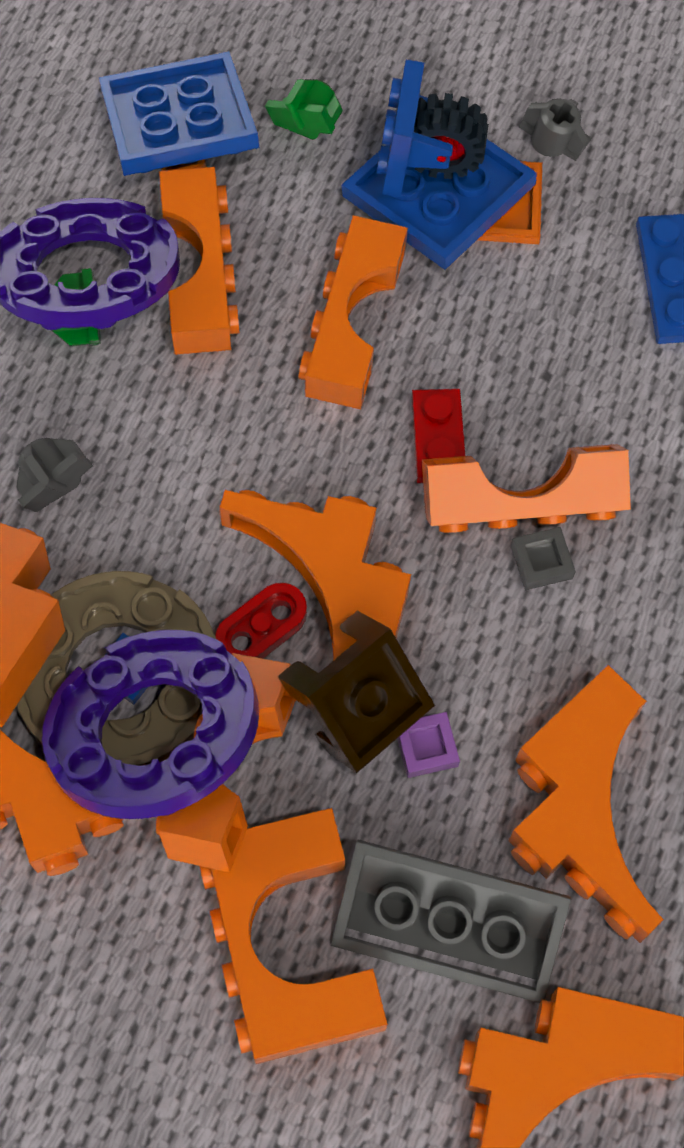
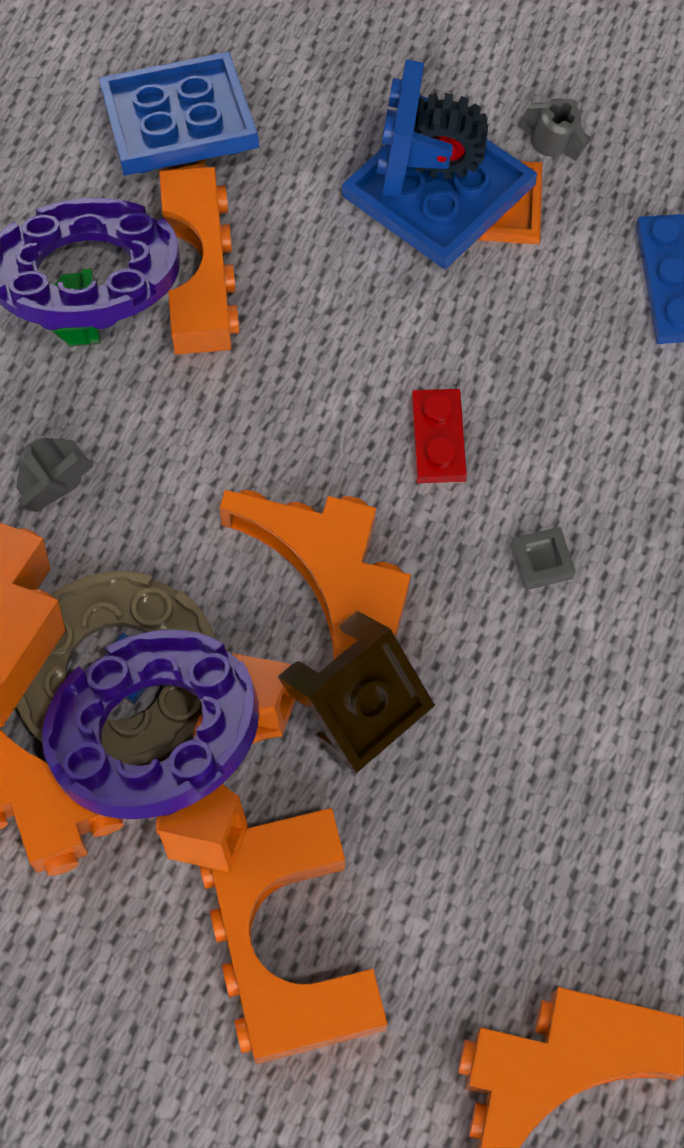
red plate [215,583,307,659] -> none
green piece [265,79,343,140] -> none
orange arch [298,215,408,410] -> none
dark grey slope [331,839,571,1003] -> none
medium lavender plate [397,712,460,778] -> none
orange arch [422,444,631,533] -> none
orange arch [509,665,664,943] -> none

